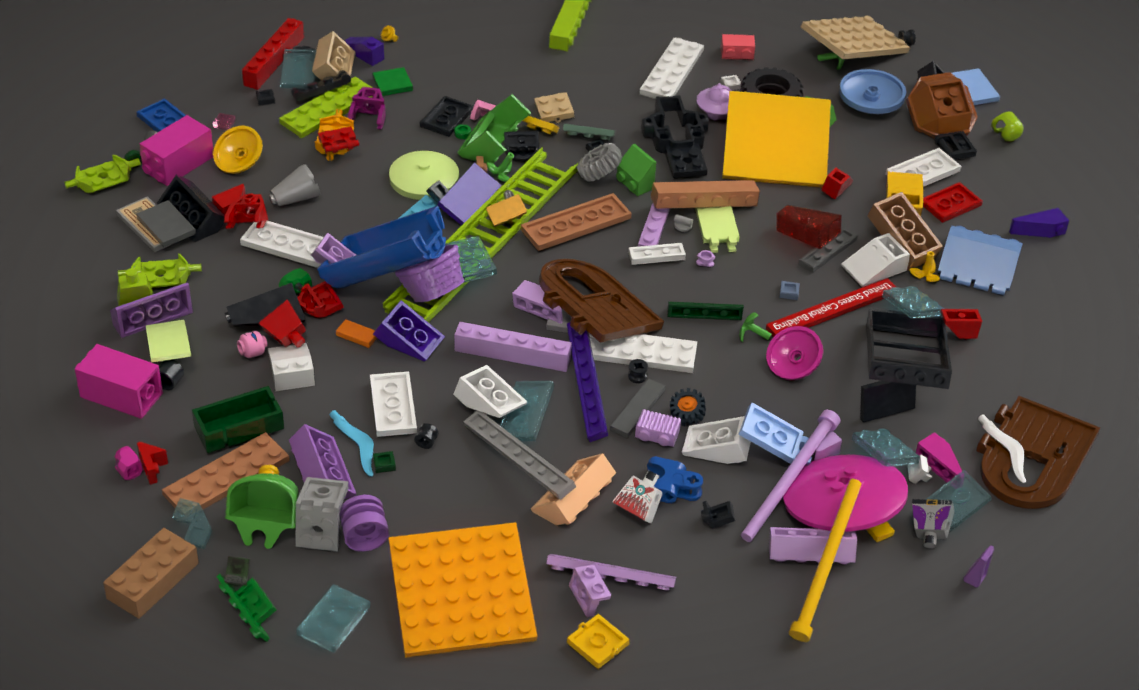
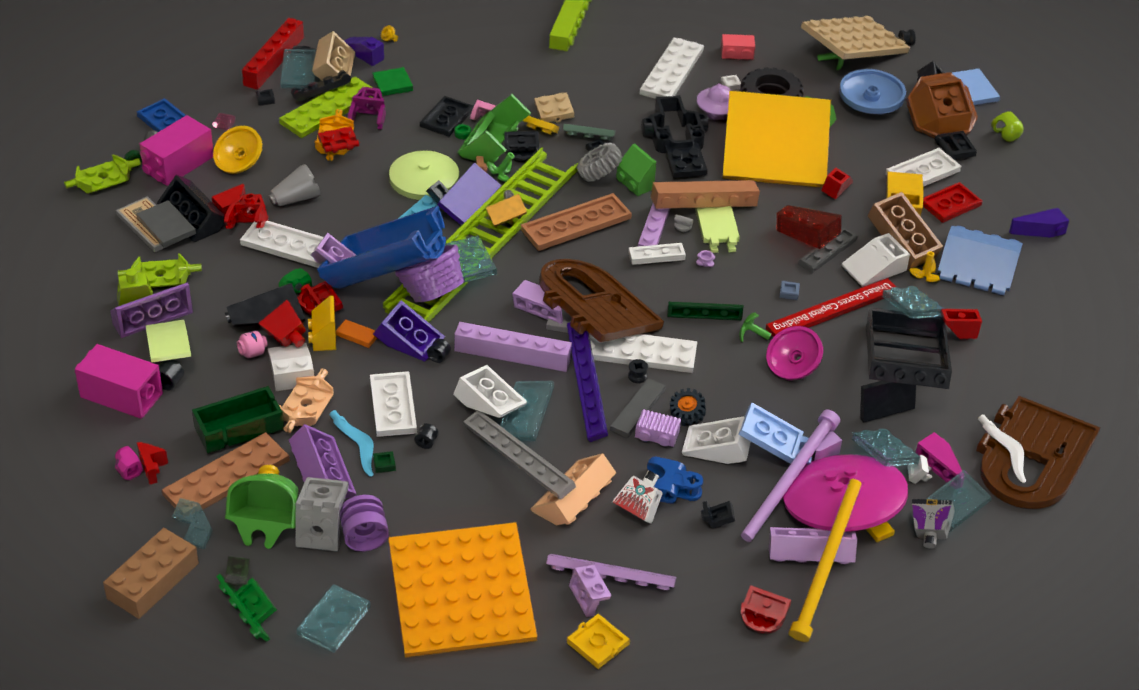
medium lavender slope [963,545,994,588] -> none
none -> light nougat plate [279,368,334,433]
none -> yellow slope [308,296,336,351]
none -> black wheel [427,338,451,363]
none -> red slope [741,585,791,633]

